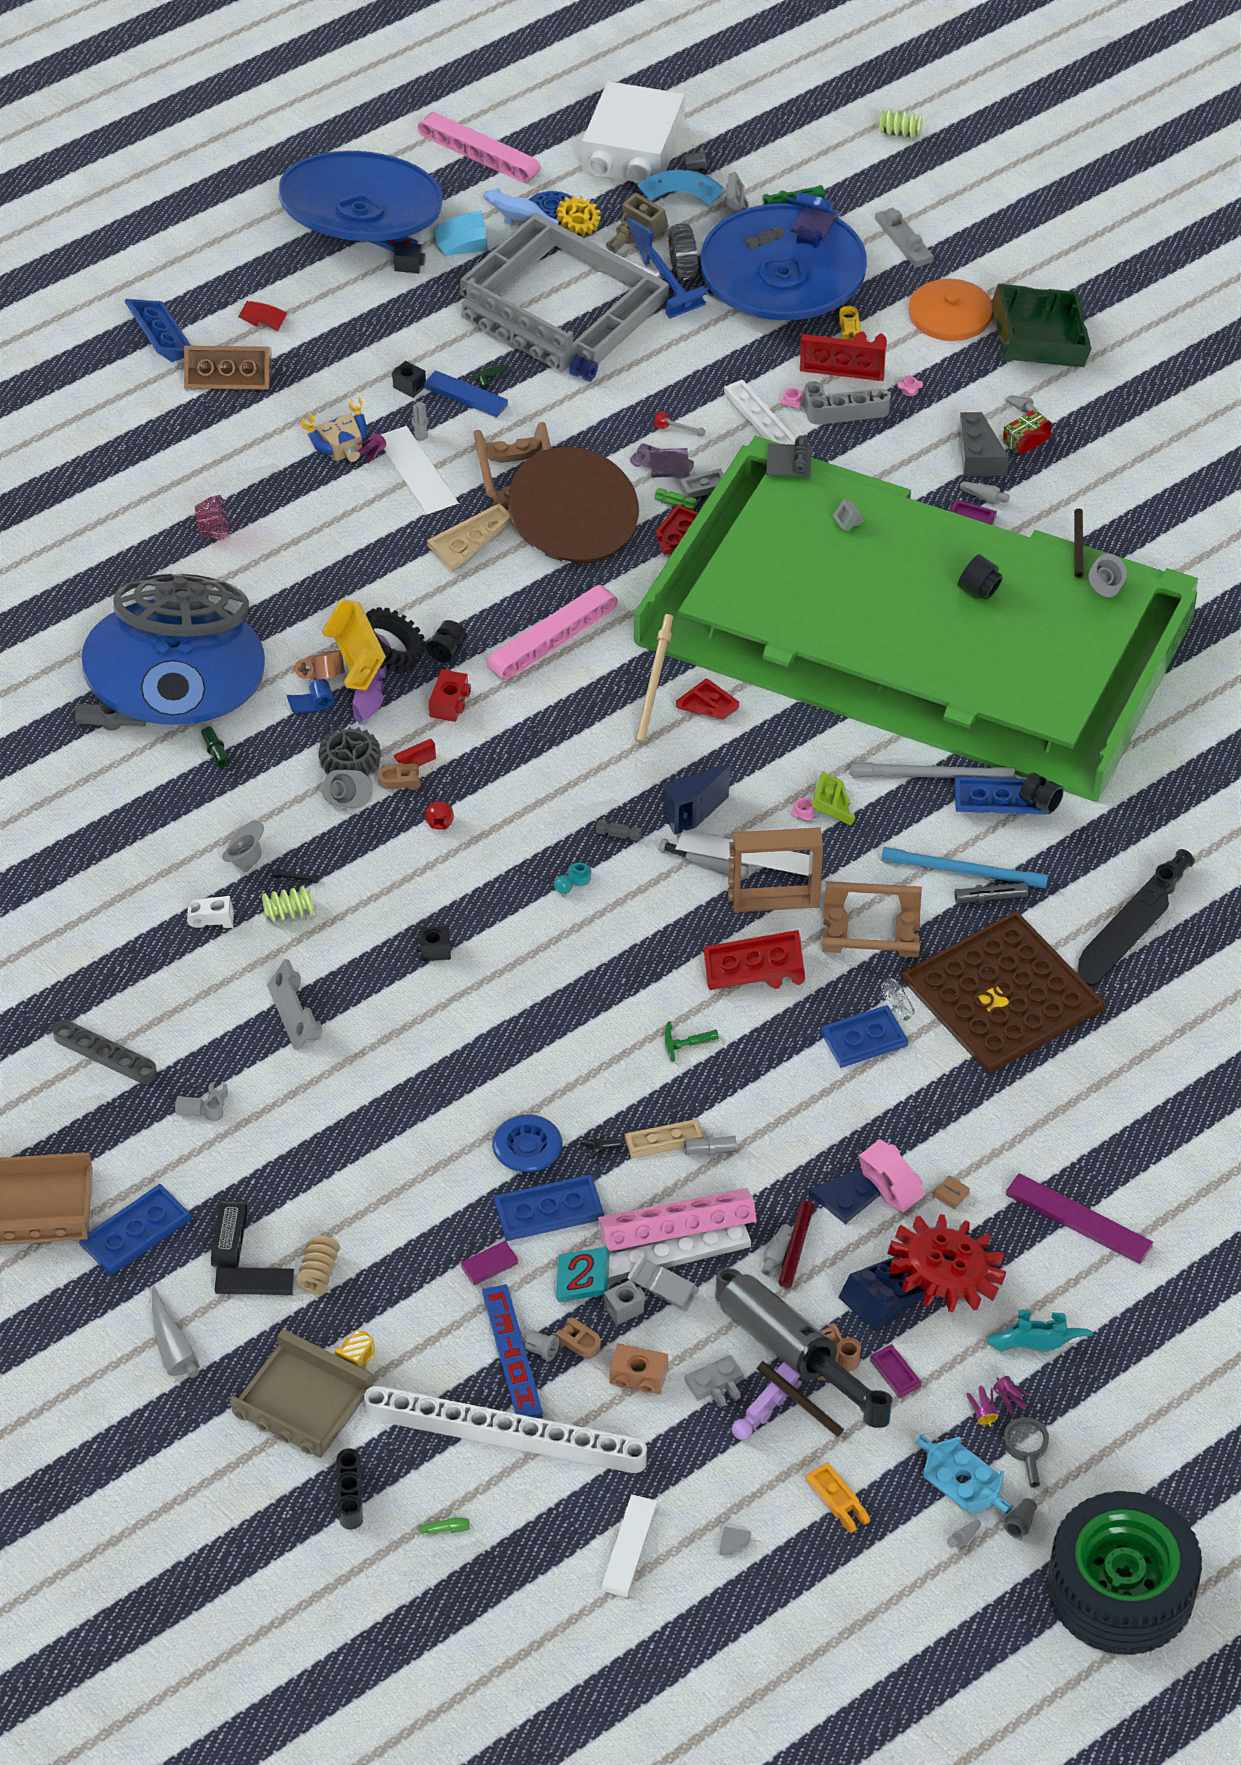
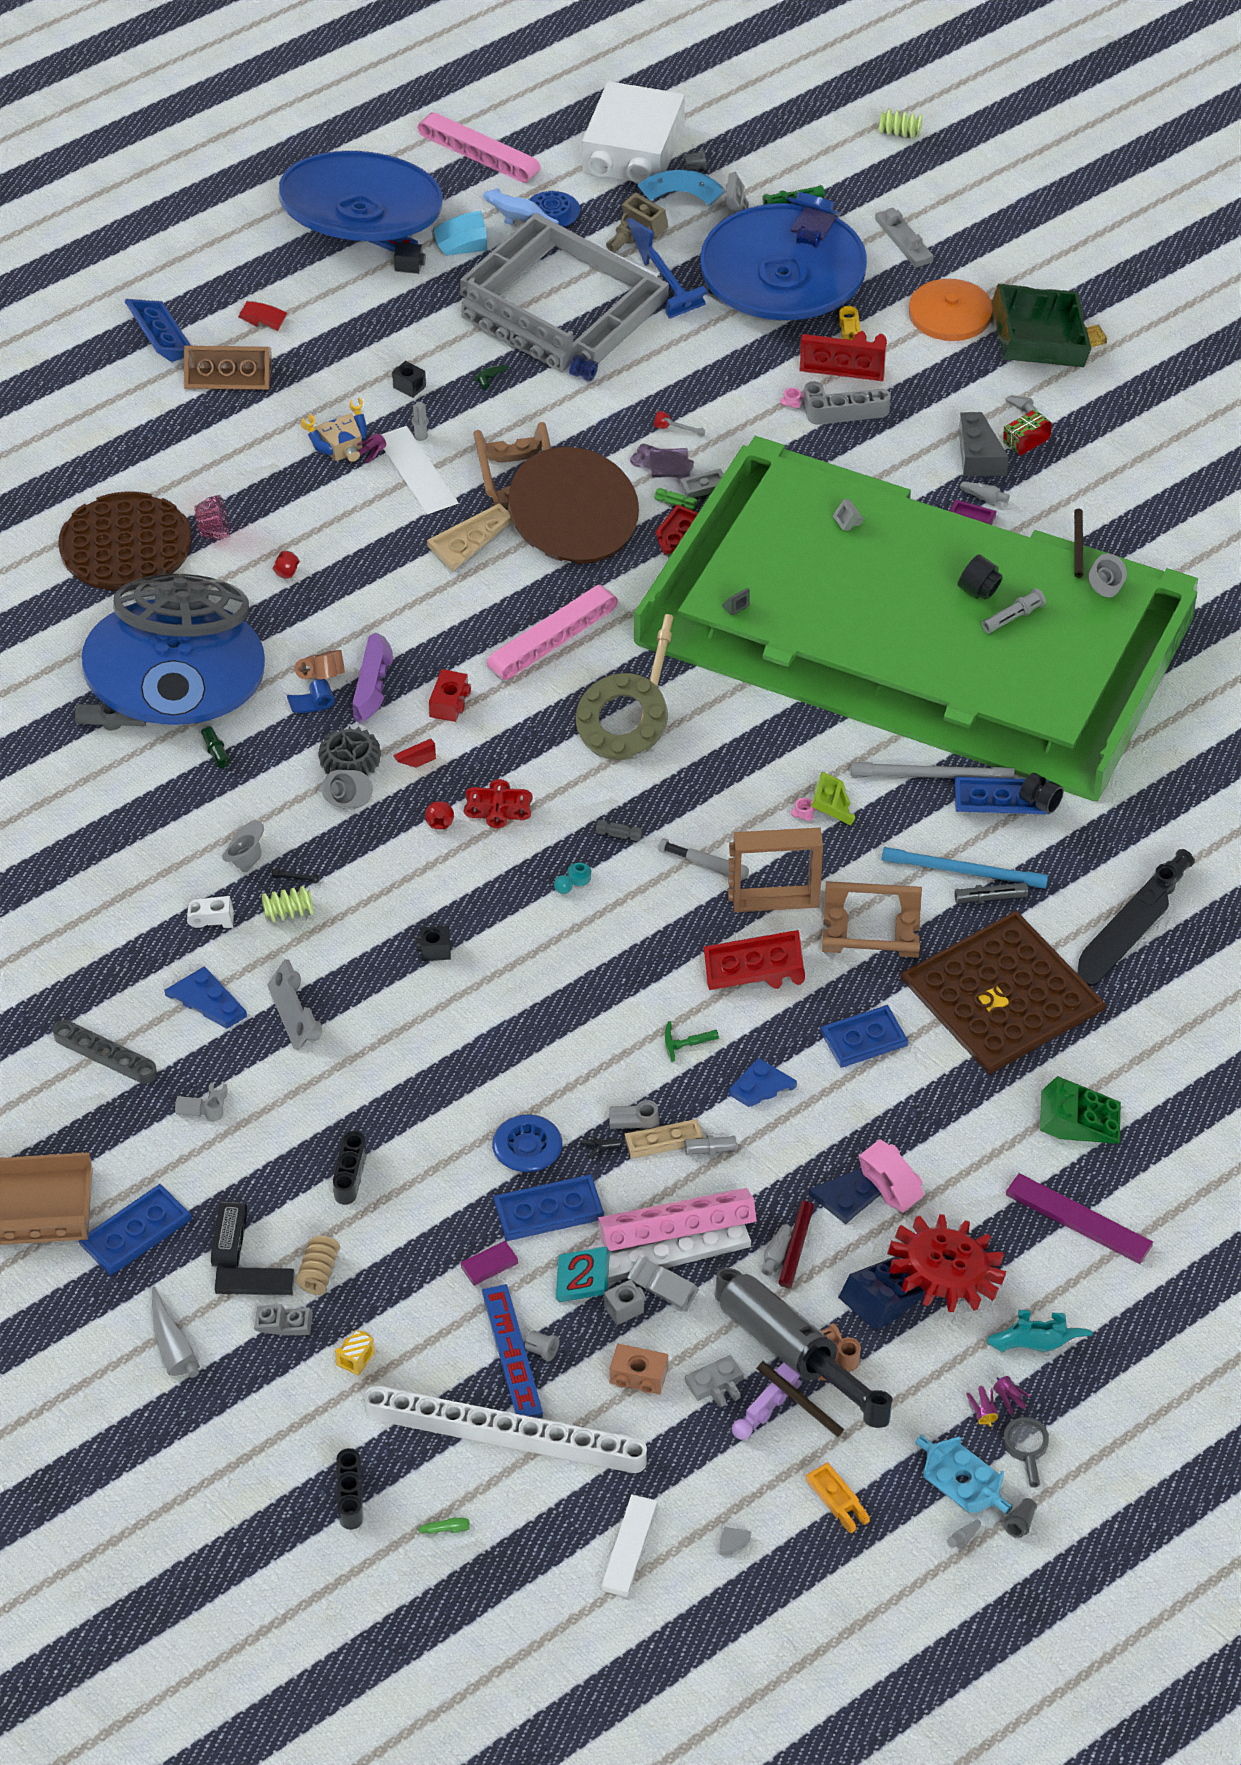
dark tan panel [230,1329,373,1458] -> none
yellow panel [322,599,386,691] -> none
black tyre [366,607,426,673] -> none
medium nougat plate [378,763,421,790] -> none
blue tile [424,370,508,417] -> none
black wheel [426,620,467,663] -> none
medium nougat plate [554,1317,601,1358] -> none
yellow gear [556,195,601,237] -> none
dark blue slope [663,764,730,835] -> none
dark grey gear [668,223,698,280] -> none
white sticker [675,830,809,876] -> none
red wing [676,678,739,720] -> none
white plate [724,379,796,445] -> none
dark grey axle [746,226,784,250] -> none
dark grey hinge [766,435,812,477] -> none
magenta tile [870,1344,922,1399] -> none
clear plate [881,978,915,1021] -> none
bright pink plate [898,375,923,396] -> none
medium nougat tile [934,1176,970,1210] -> none
black wheel [1047,1491,1202,1655] -> none
none -> reddish brown tile [58,491,192,591]
none -> blue wing [164,966,247,1029]
none -> light grey slope [254,1304,313,1336]
none -> red piece [273,551,300,579]
none -> black beam [333,1131,367,1205]
none -> red axle [464,779,533,828]
none -> olive plate [576,673,668,760]
none -> light grey piece [609,1100,660,1130]
none -> dark grey slope [722,588,750,615]
none -> blue wing [729,1058,797,1107]
none -> light grey pin [981,588,1046,634]
none -> green slope [1040,1076,1121,1144]
none -> clear yellow tile [1087,324,1107,347]

